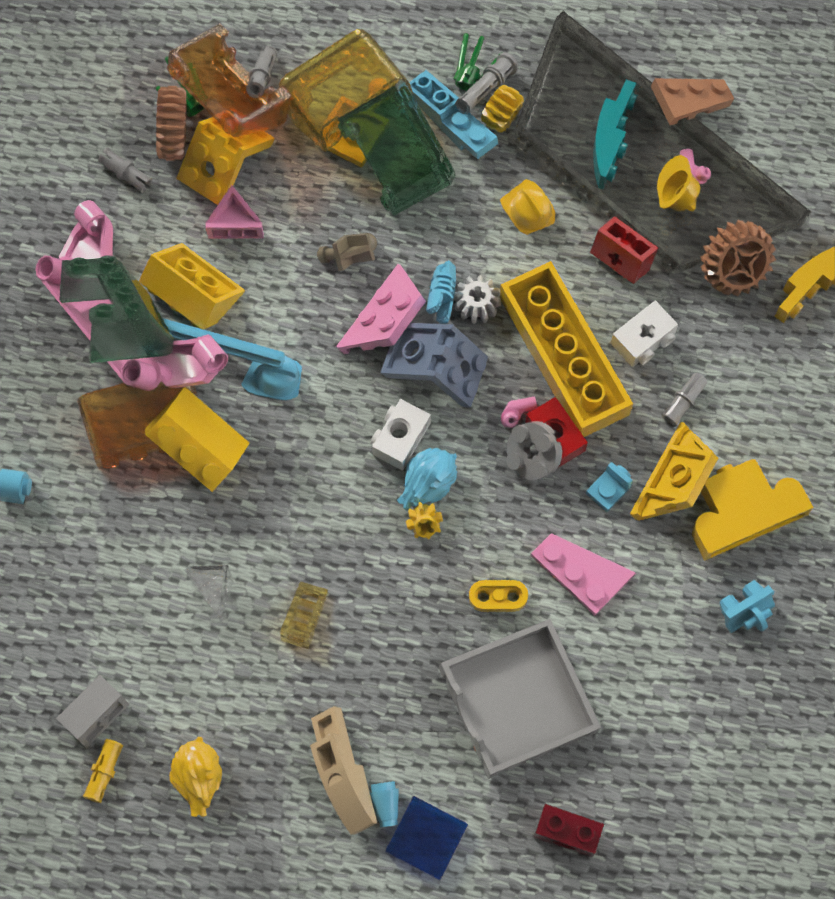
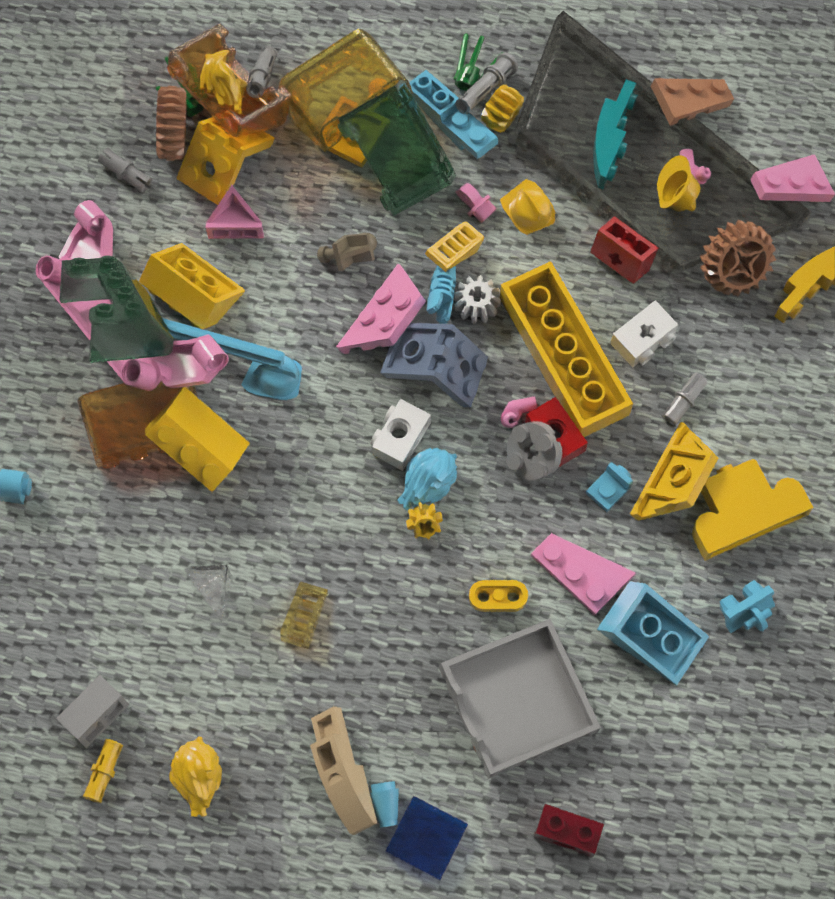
none -> yellow hair [199,50,247,115]
none -> yellow slope [425,221,484,272]
none -> bright pink piece [455,183,497,223]
none -> medium azure slope [597,581,709,685]
none -> bright pink wing [750,154,835,202]

